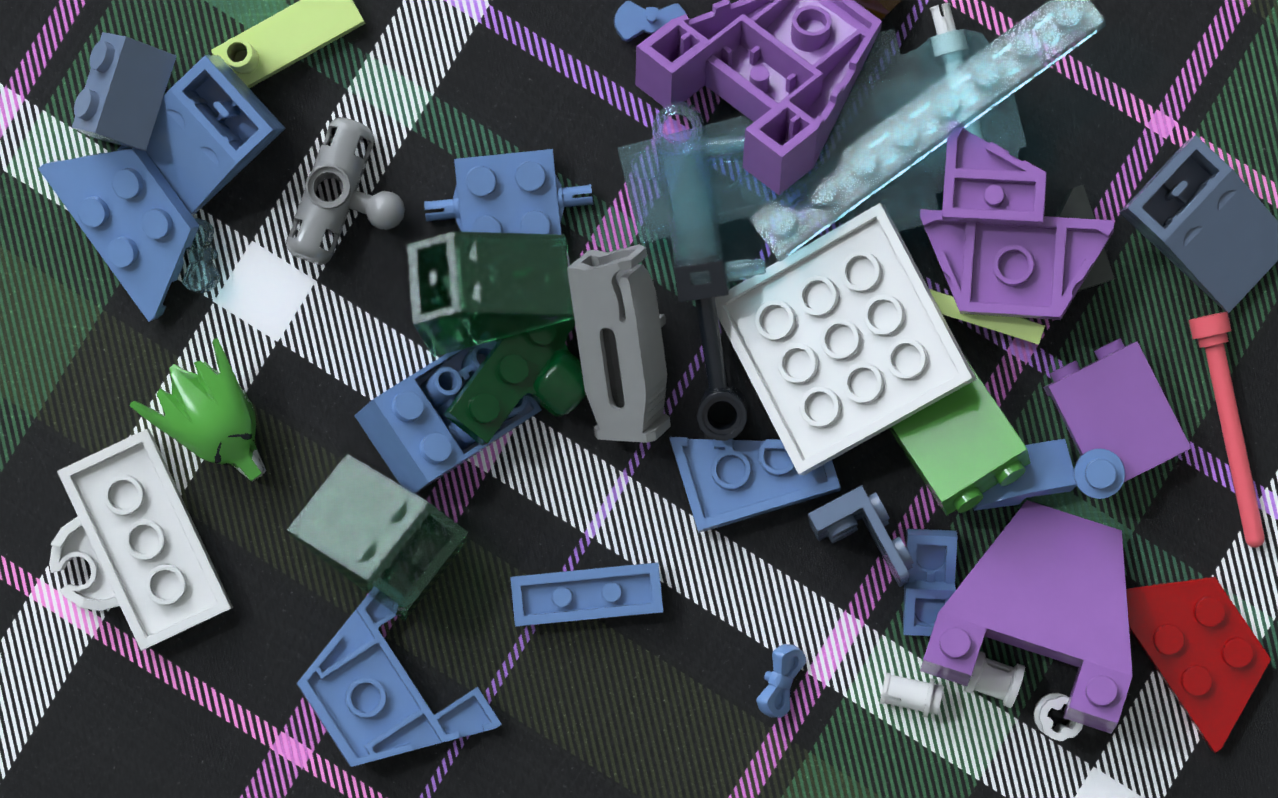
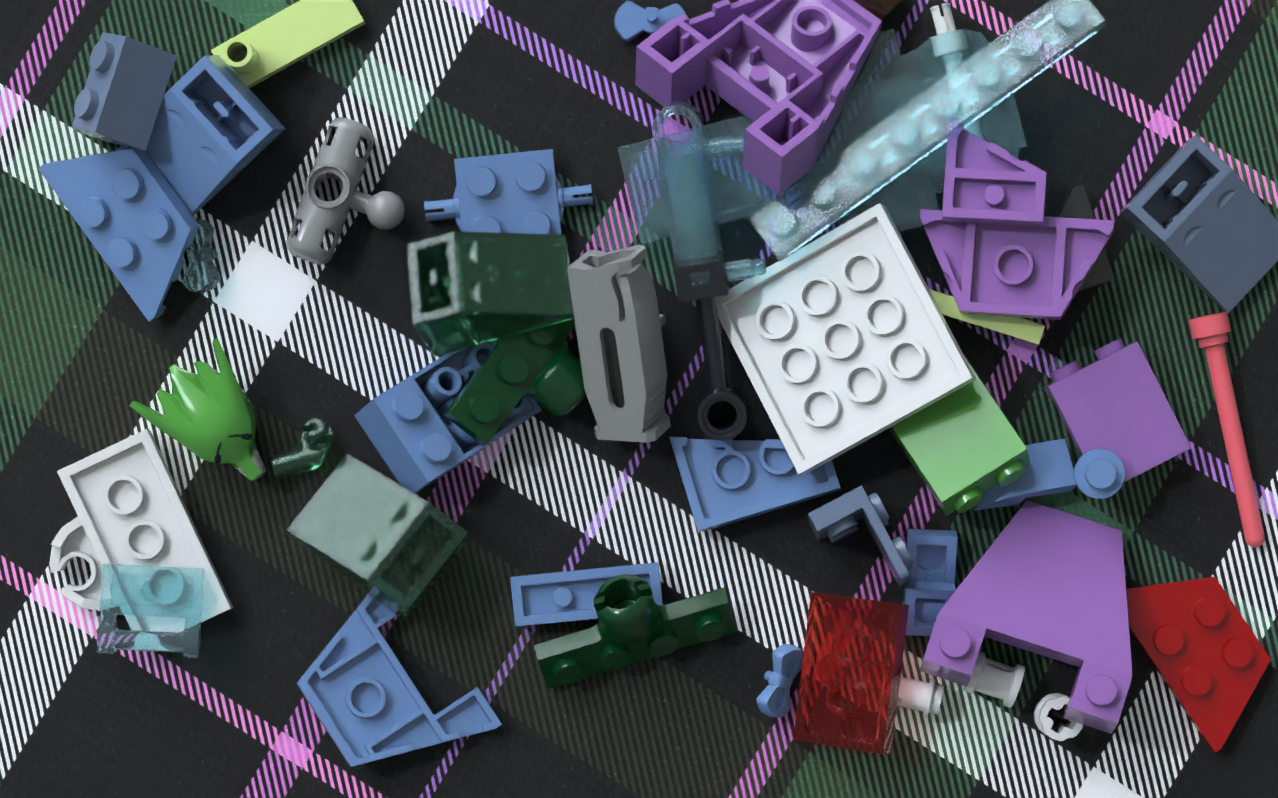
none -> clear light blue plate [97,563,204,658]
none -> clear green arm [271,418,333,479]
none -> dark green plate [534,574,737,689]
none -> clear red plate [793,592,909,754]

